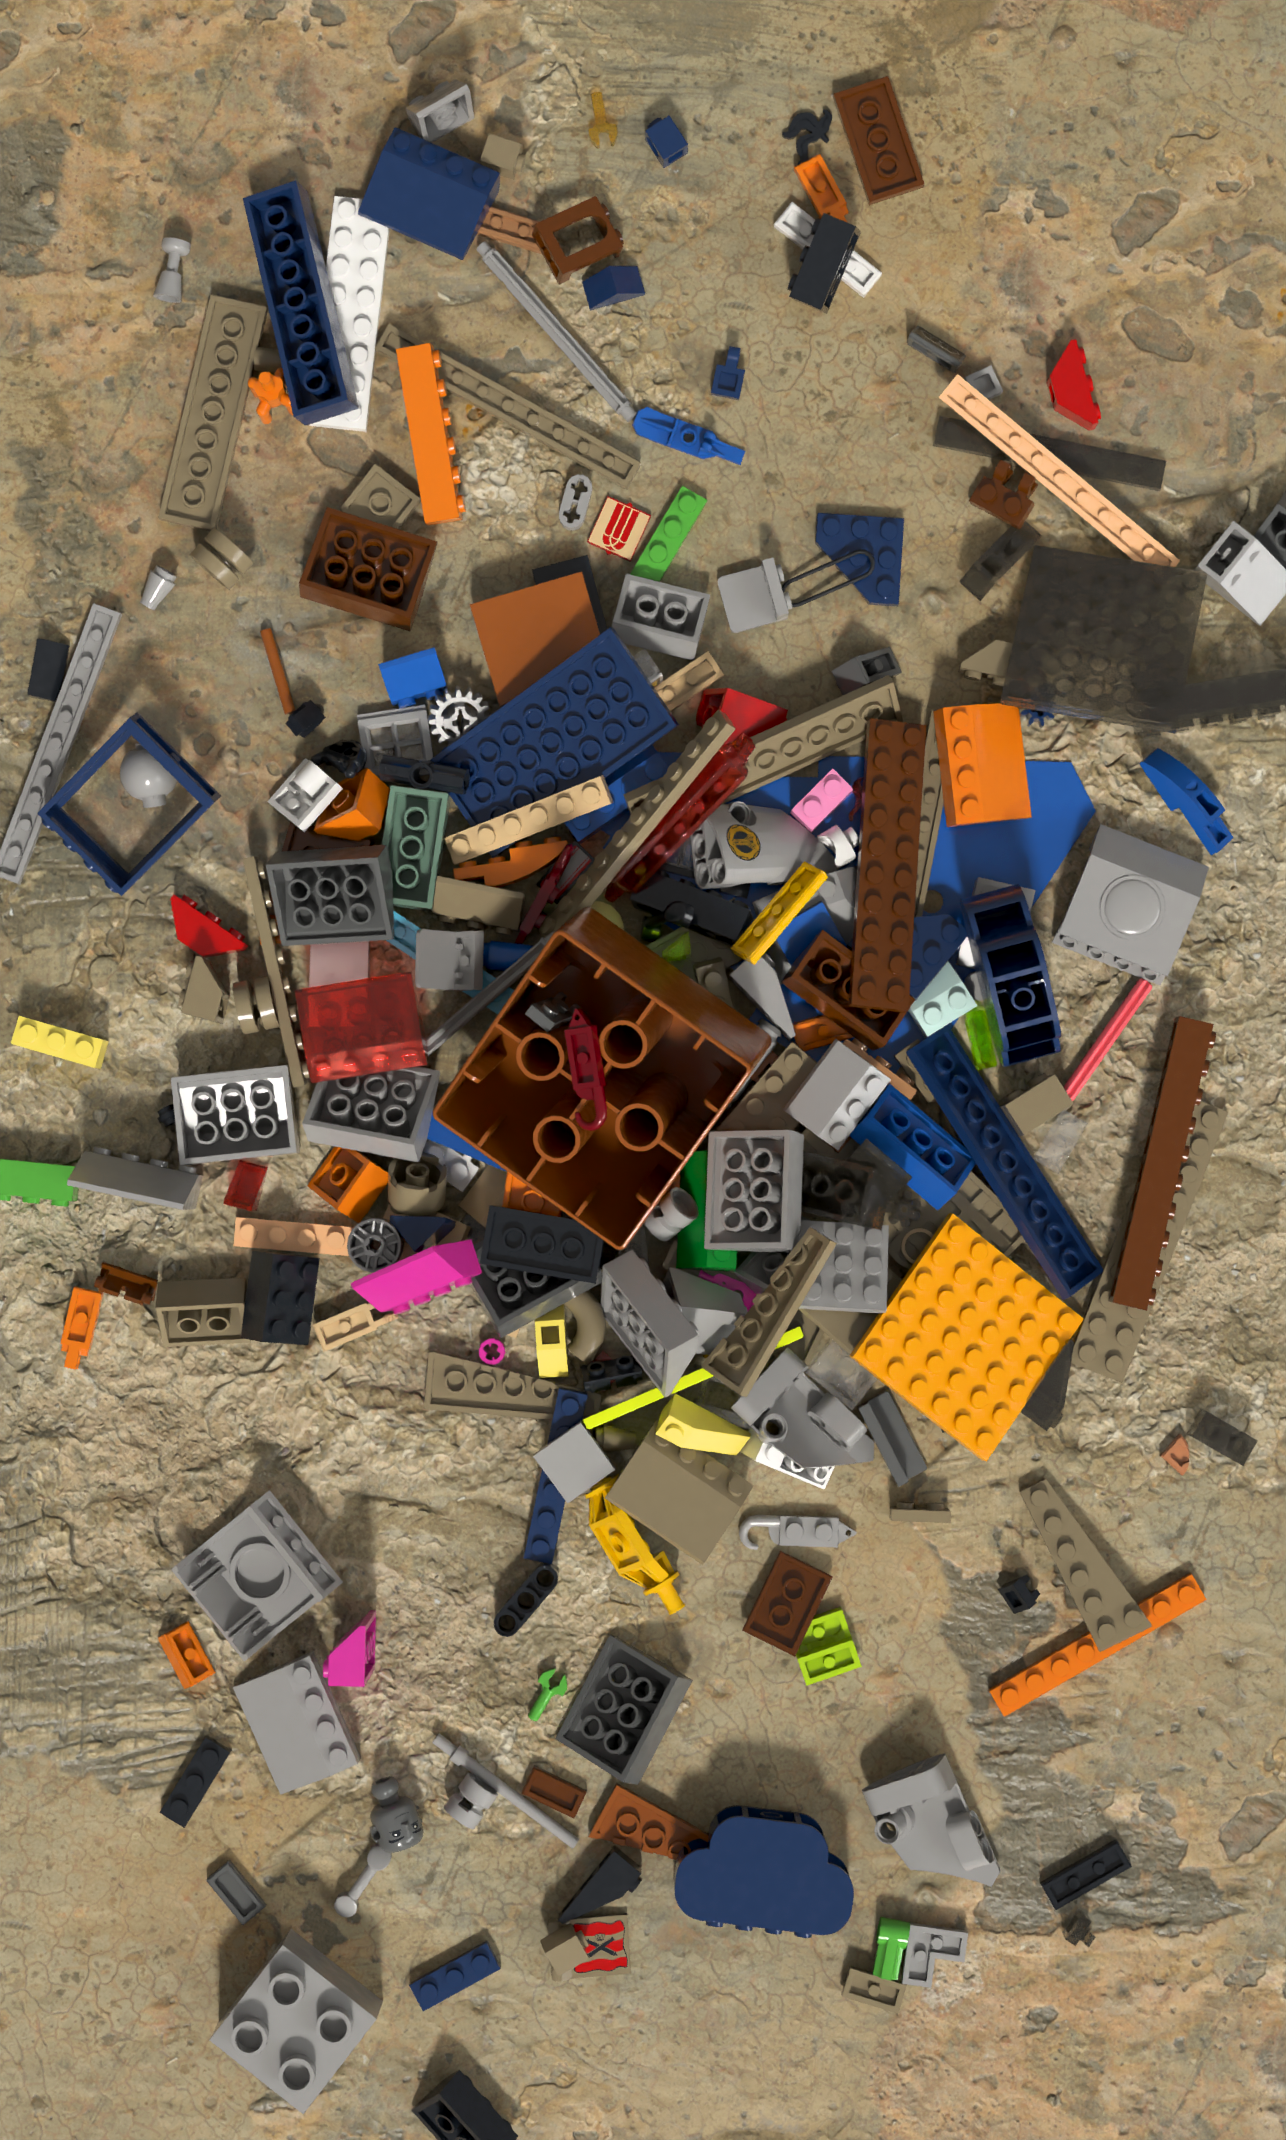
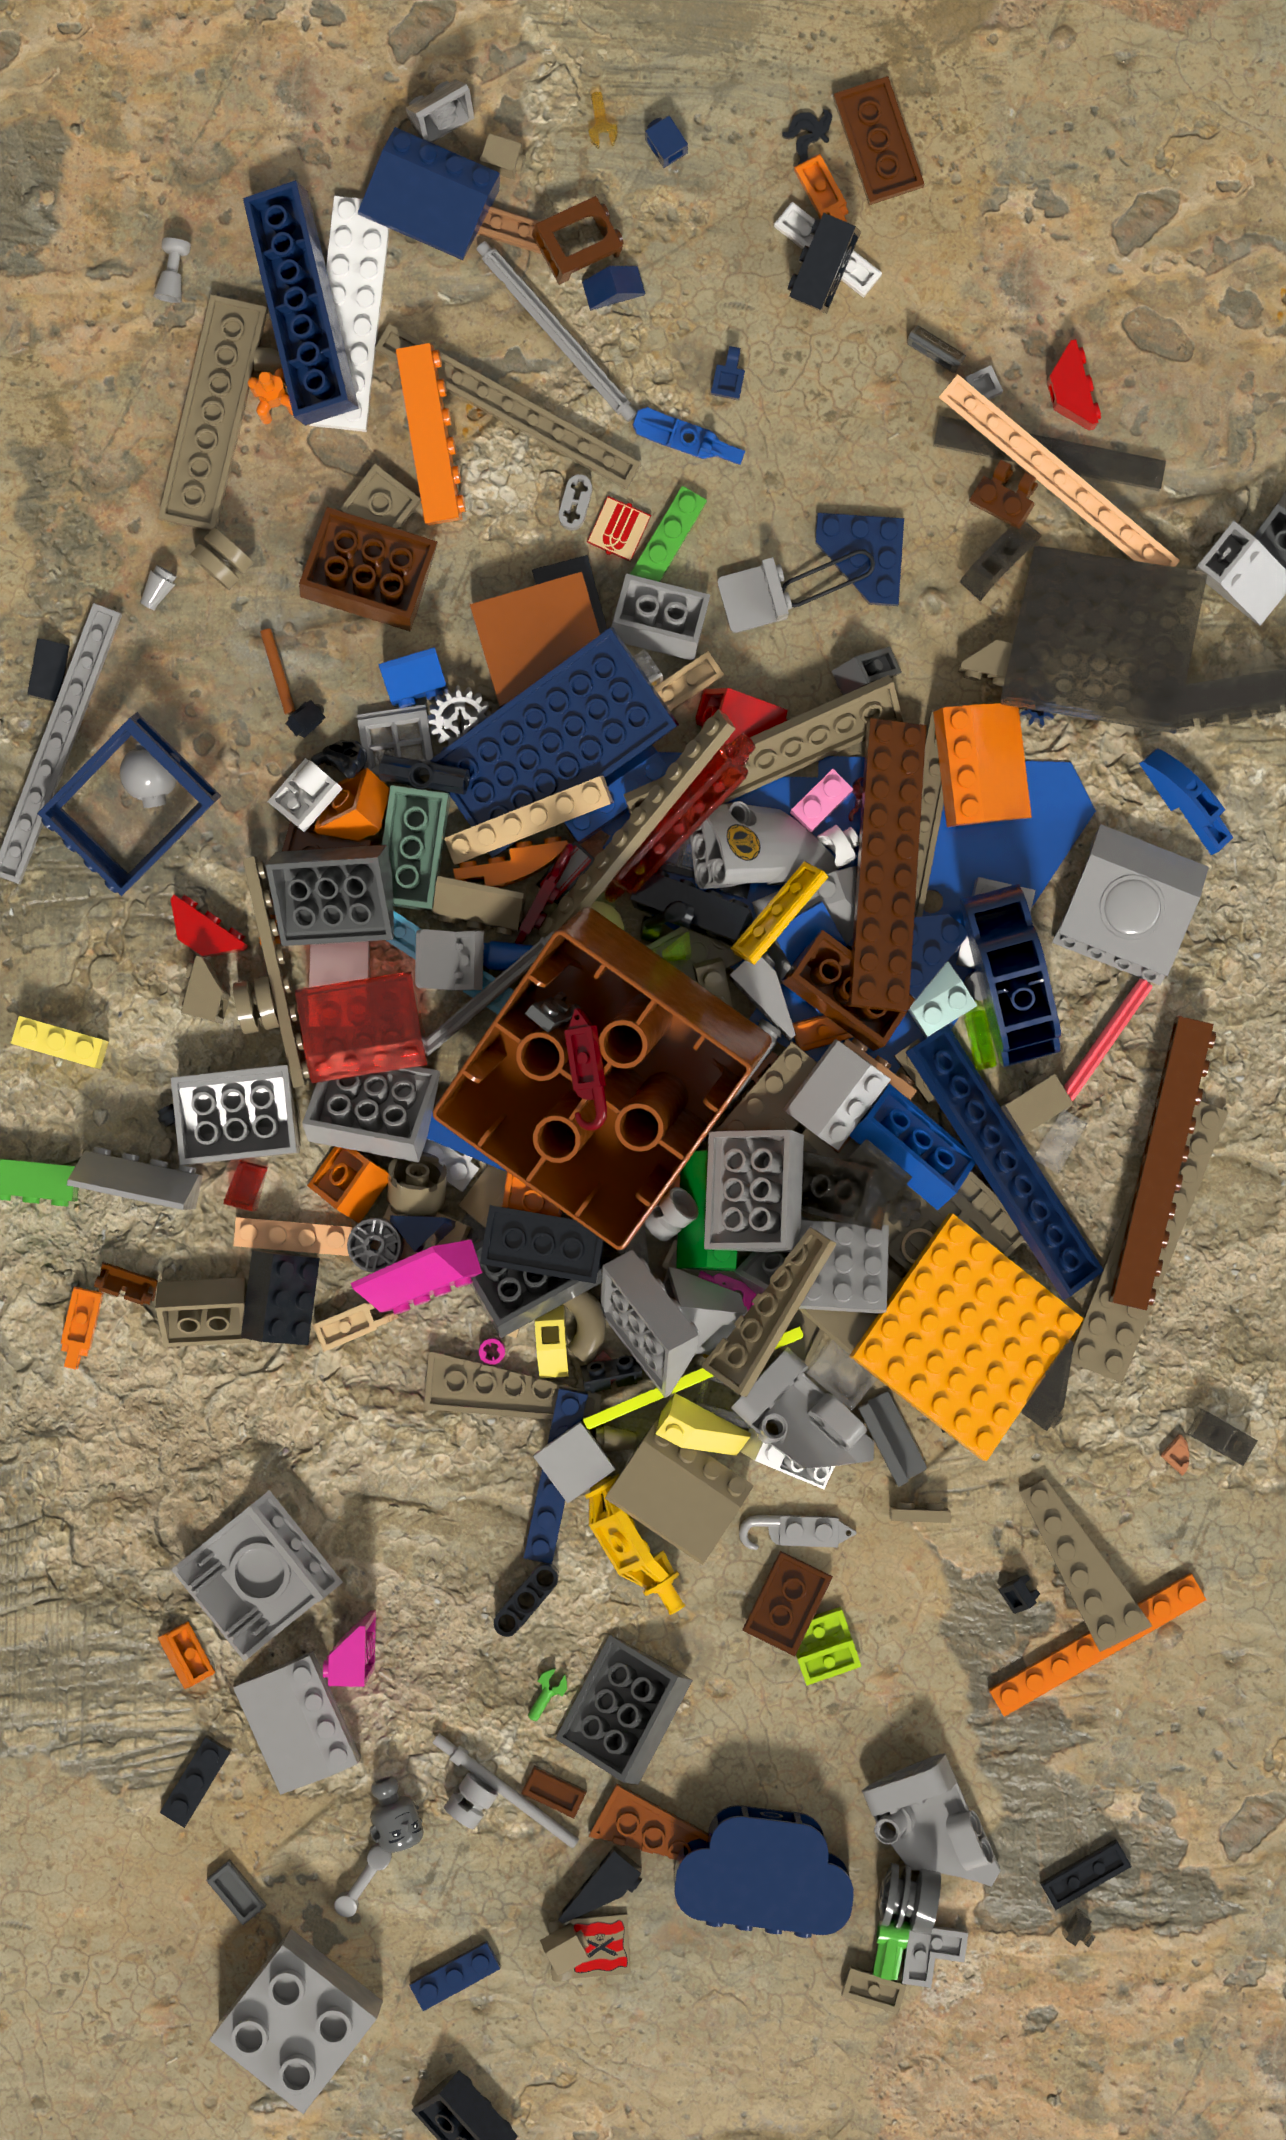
none -> dark grey wheel [878,1863,941,1935]

